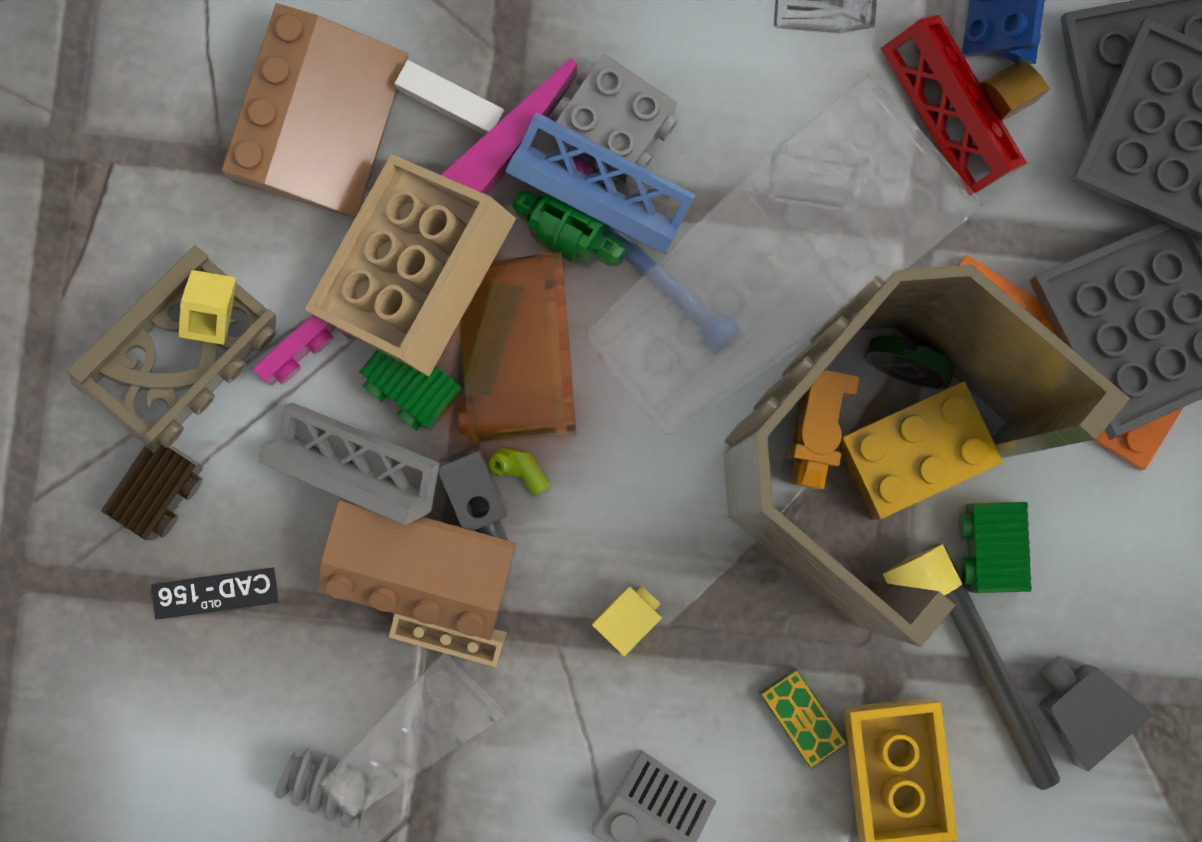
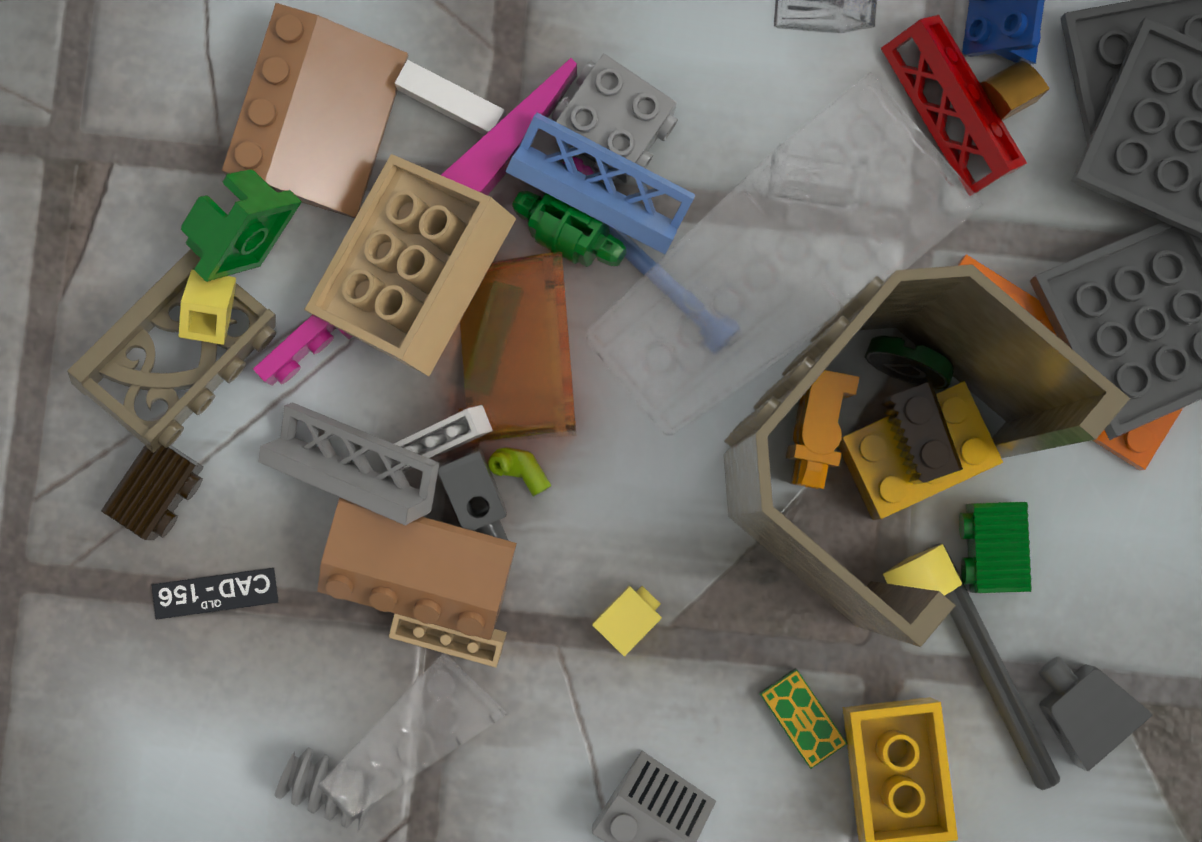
green brick [359,350,464,431] -> none
none -> green panel [181,169,302,282]
none -> white piece [394,405,493,472]
none -> dark brown brick [881,381,963,484]

